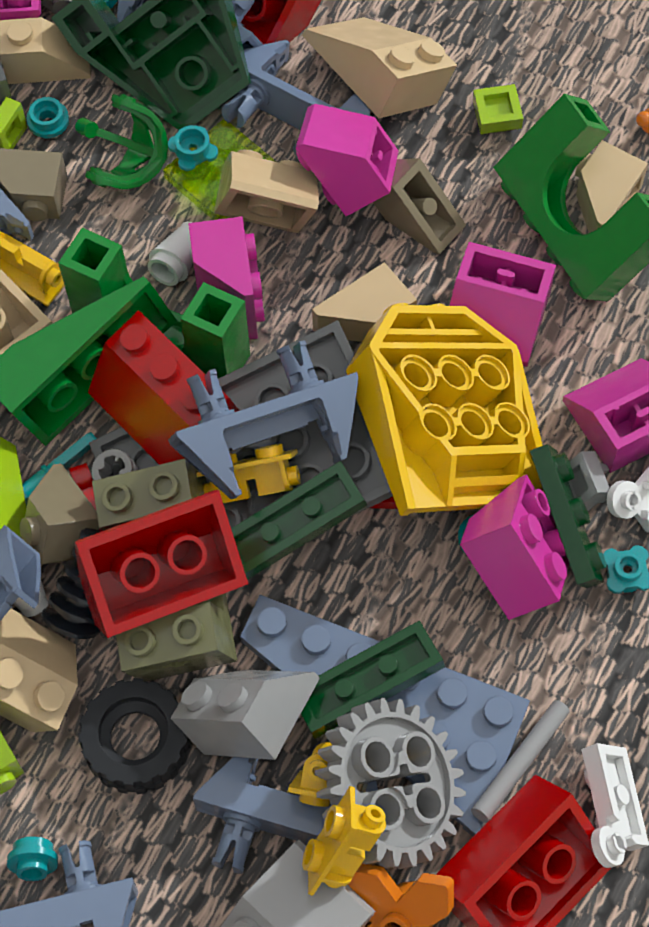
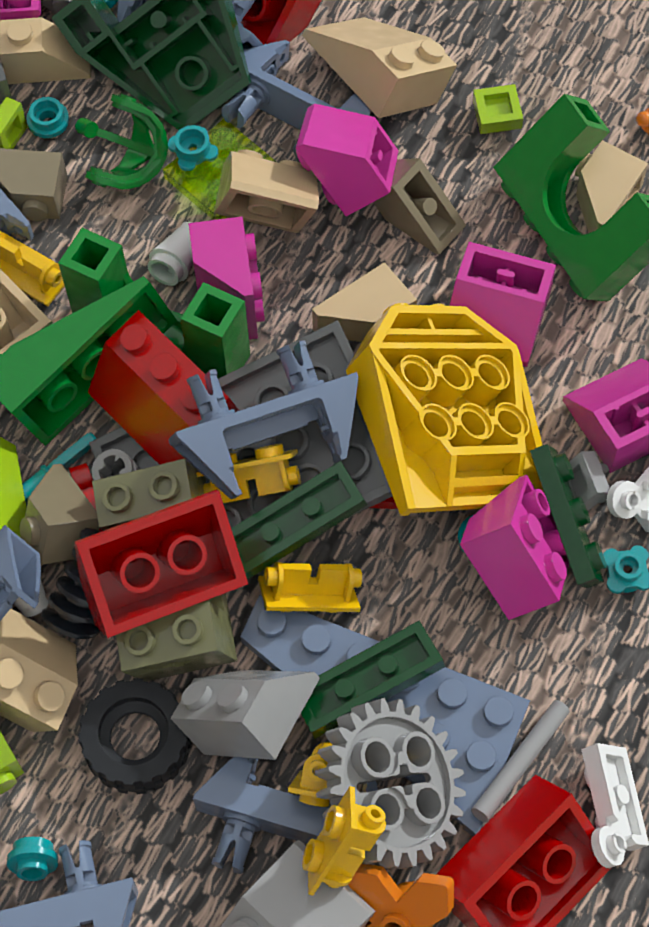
none -> yellow hinge [258,562,362,613]

